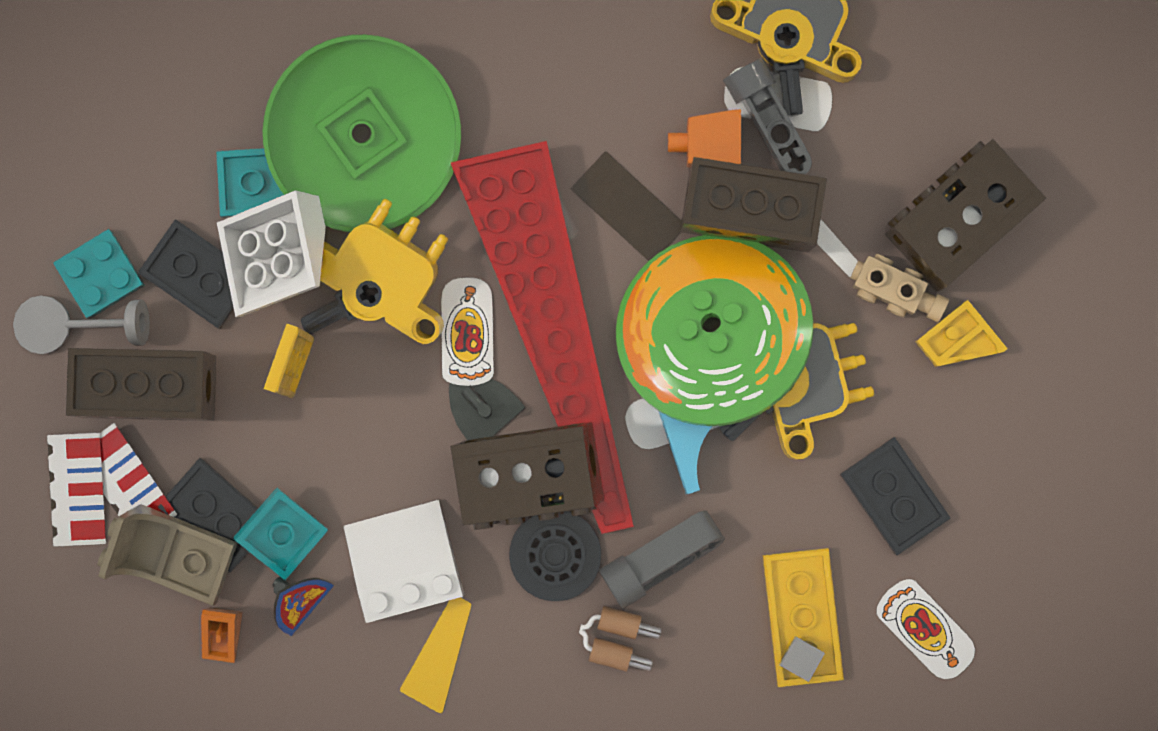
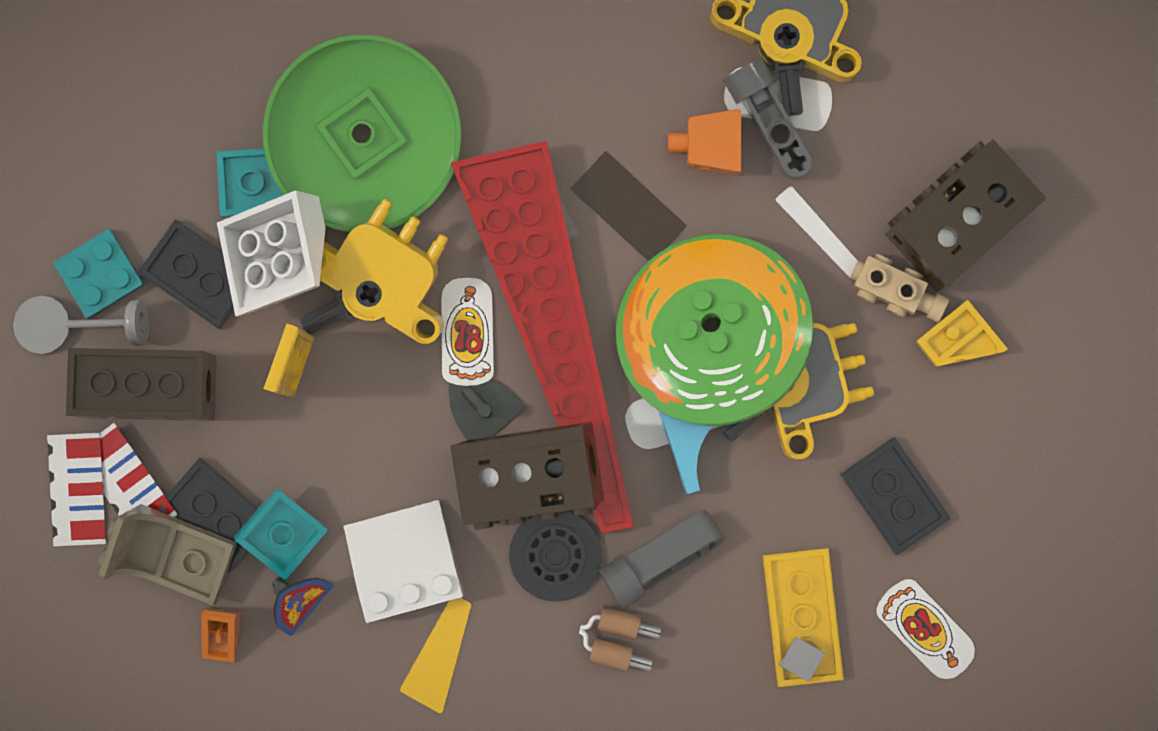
dark brown piece [680,157,827,253] -> none

